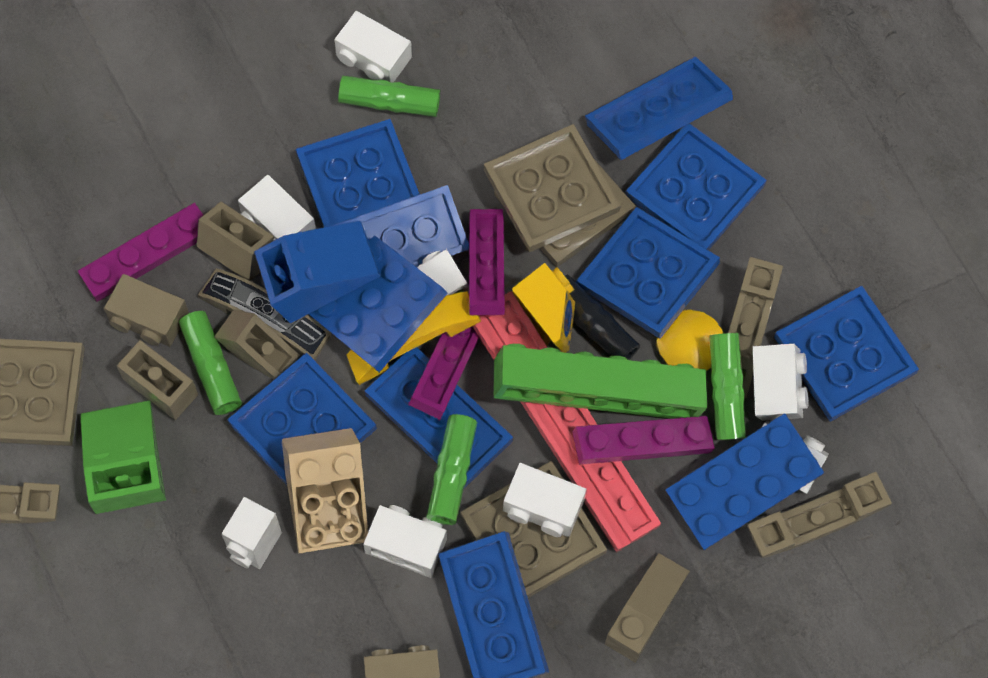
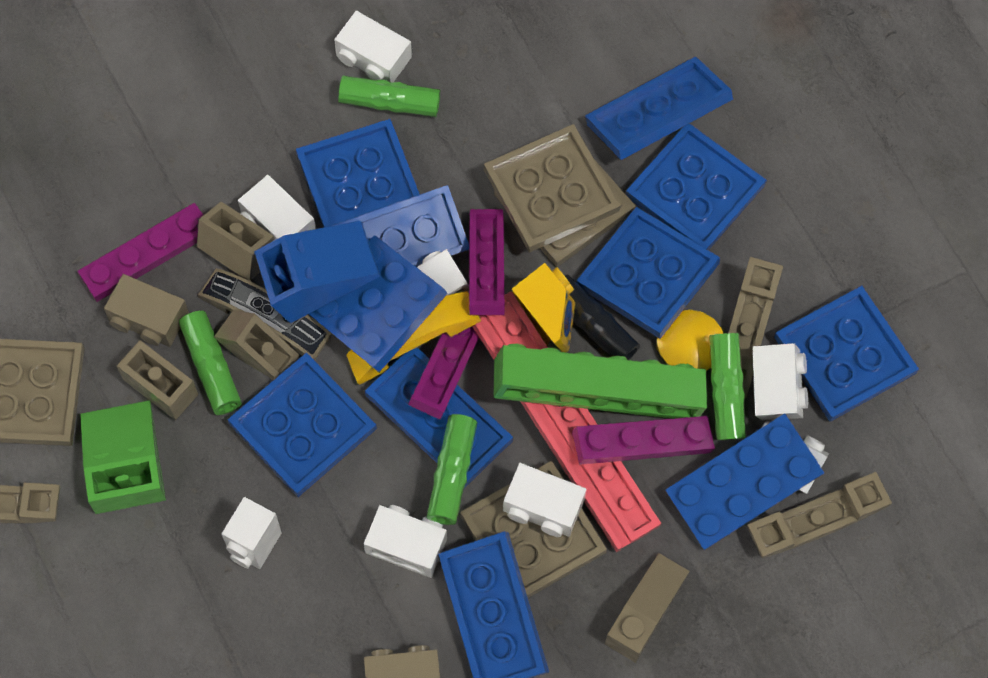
tan slope [282,428,368,553] -> none

